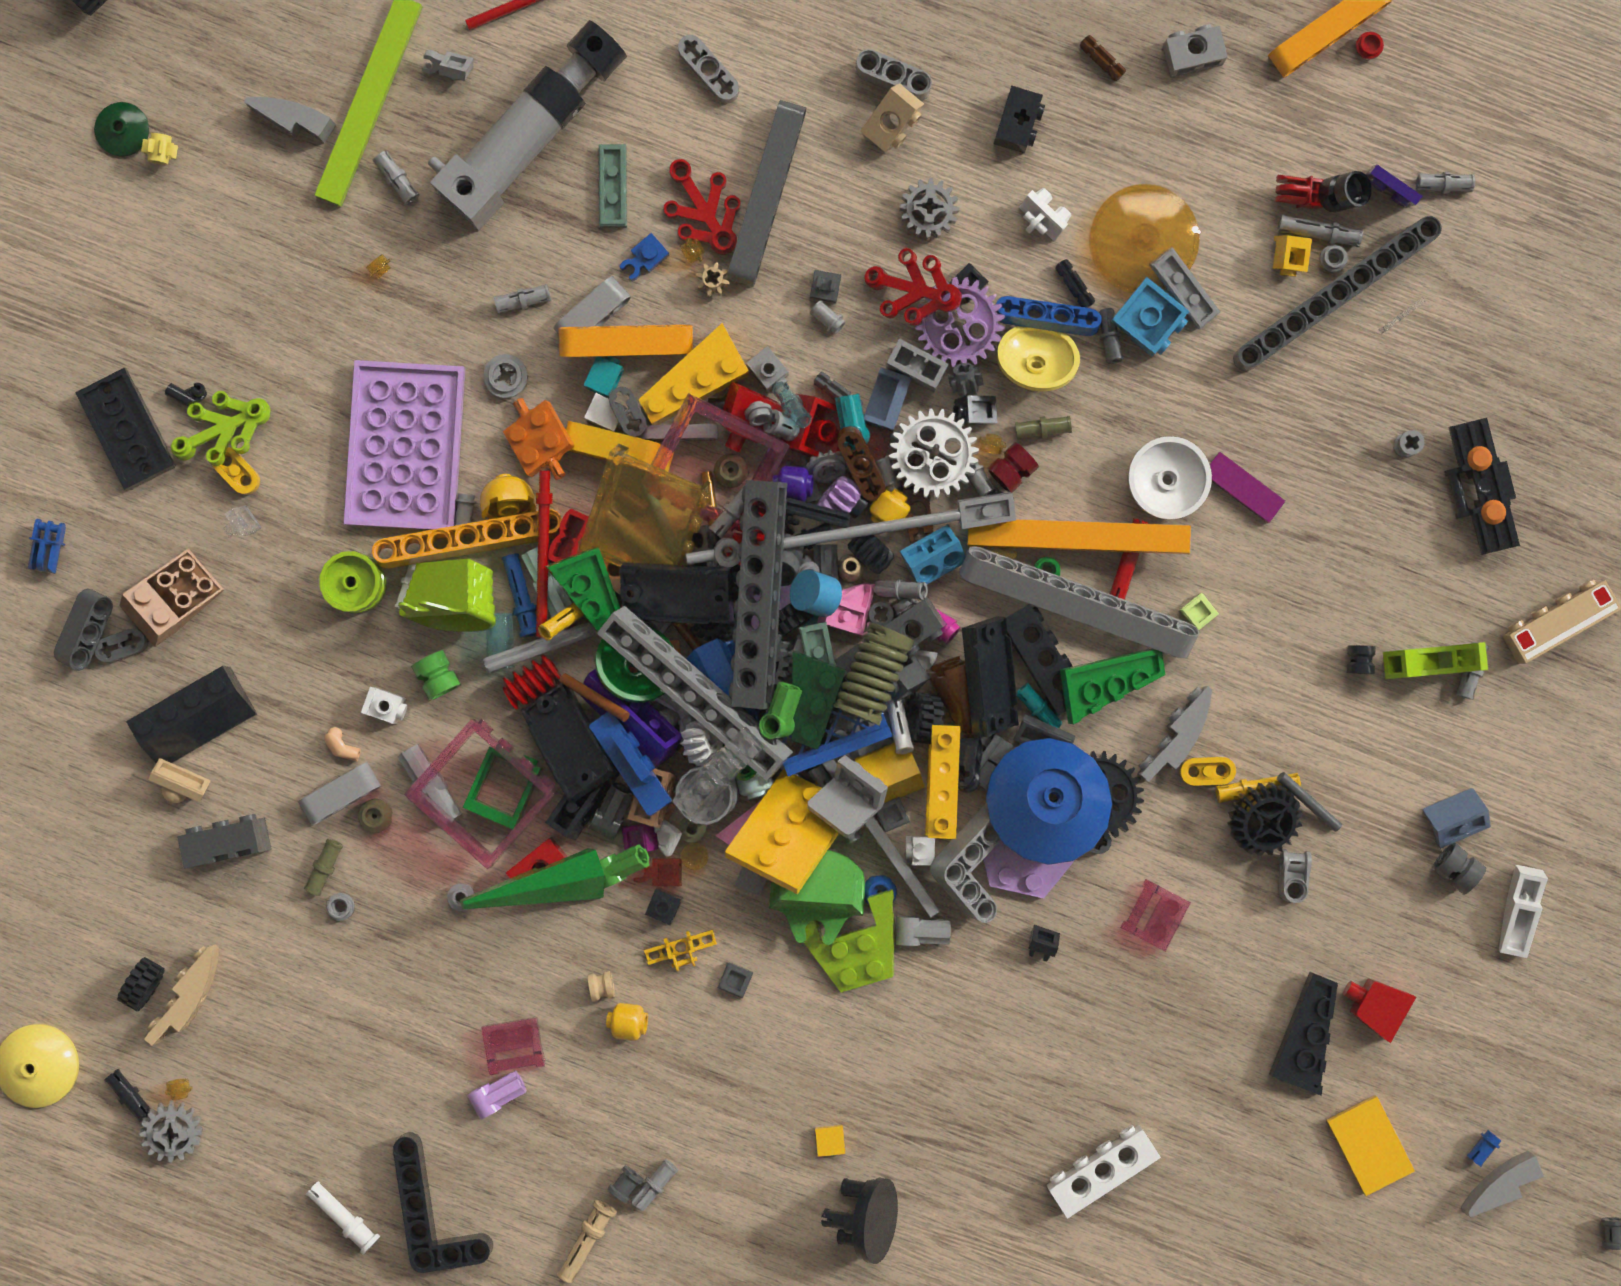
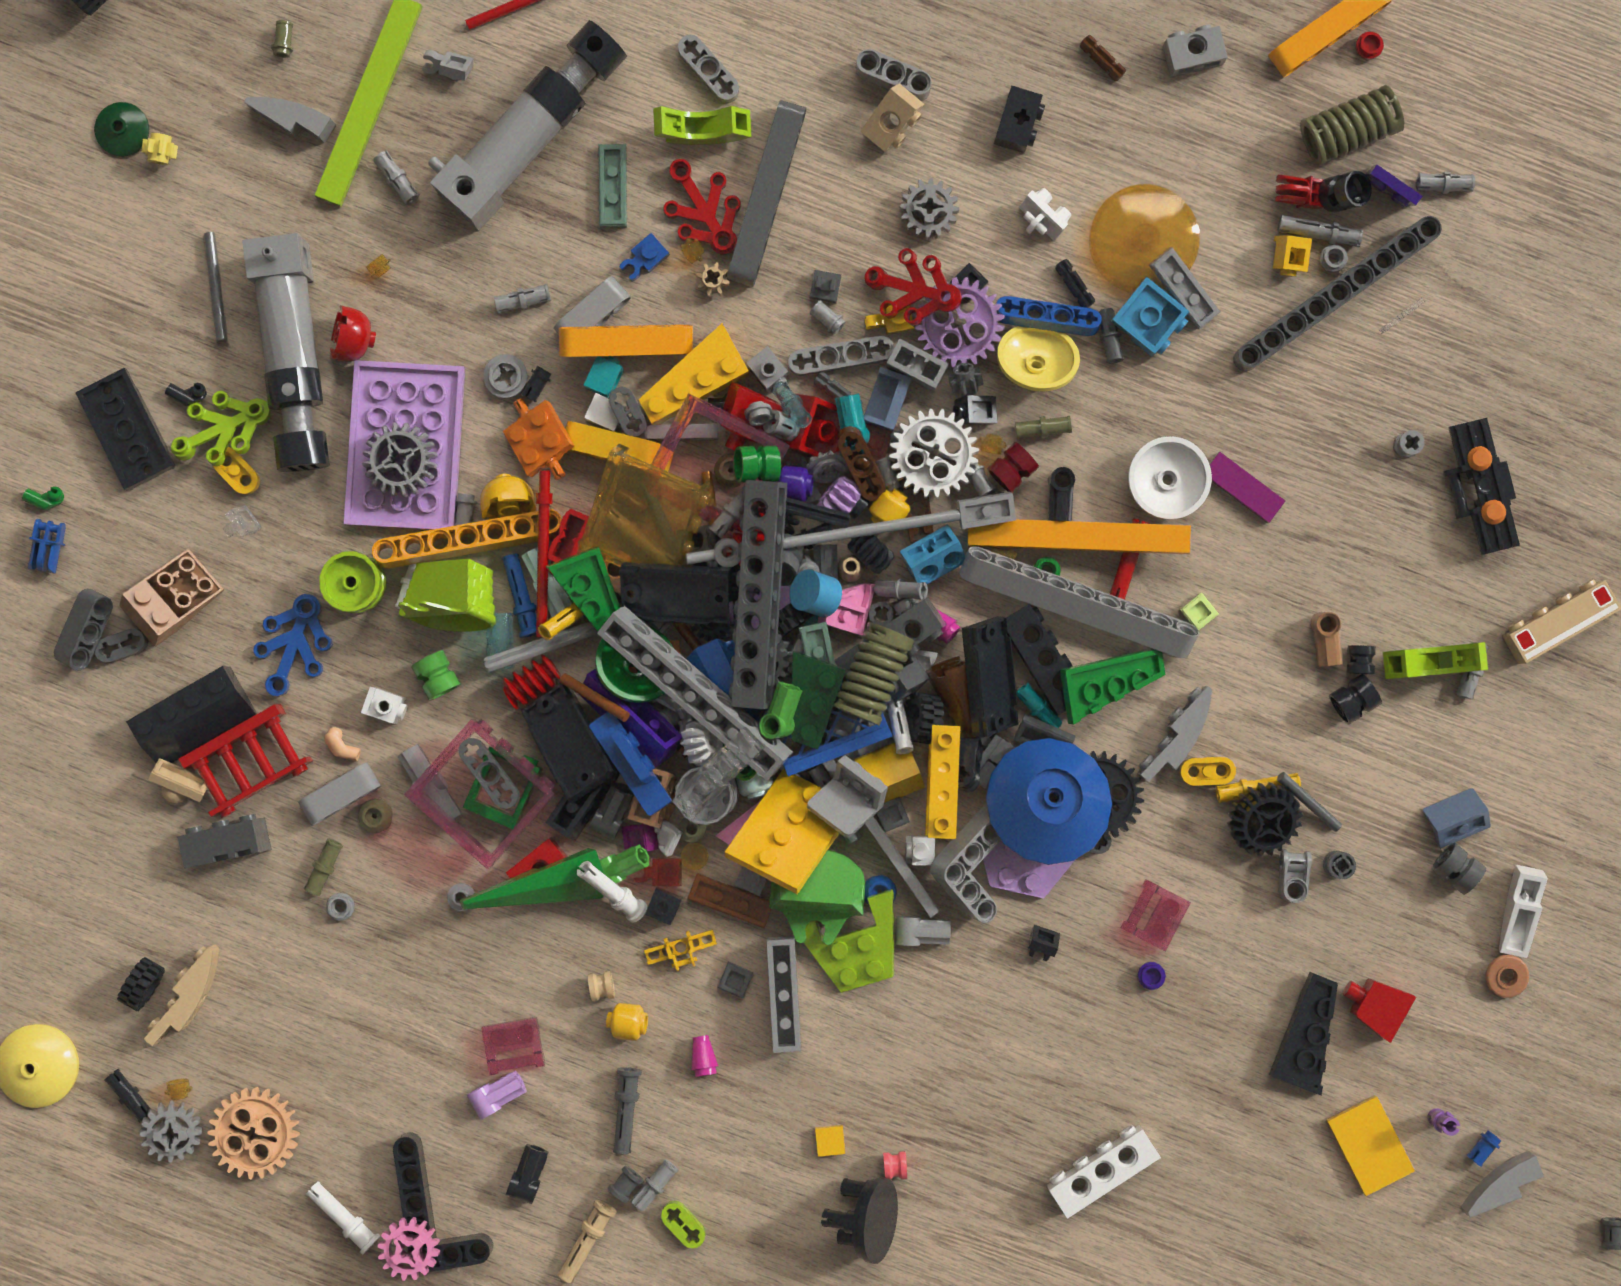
none -> green arm [22,486,64,511]
none -> red fence [178,704,313,818]
none -> flat silver bar [204,232,228,342]
none -> light nougat gear [207,1087,300,1179]
none -> light grey piece [242,233,330,472]
none -> blue plant [253,594,333,696]
none -> olive pin [271,20,293,58]
none -> red cylinder [330,305,376,362]
none -> light grey gear [362,422,438,497]
none -> bright pink gear [378,1217,440,1281]
none -> dark grey beam [459,738,520,809]
none -> black piece [506,1144,549,1204]
none -> black pin [521,366,551,402]
none -> white pin [577,861,647,923]
none -> dark grey pin [613,1067,642,1154]
none -> lime arch [653,106,751,145]
none -> lime beam [661,1200,706,1249]
none -> dark orange tile [687,873,771,928]
none -> dark pink cone [691,1035,719,1077]
none -> green wheel [733,445,781,483]
none -> light grey brick [767,936,801,1053]
none -> light grey beam [788,336,894,376]
none -> yellow plate [864,305,914,335]
none -> coral wheel [883,1151,907,1180]
none -> black piece [1048,467,1075,521]
none -> dark purple plate [1137,962,1166,990]
none -> olive piece [1300,85,1405,166]
none -> medium nougat piece [1310,612,1343,667]
none -> dark grey wheel [1323,851,1356,879]
none -> black wheel [1329,674,1382,725]
none -> medium lavender pin [1428,1108,1460,1136]
none -> nougat piece [1485,955,1529,998]

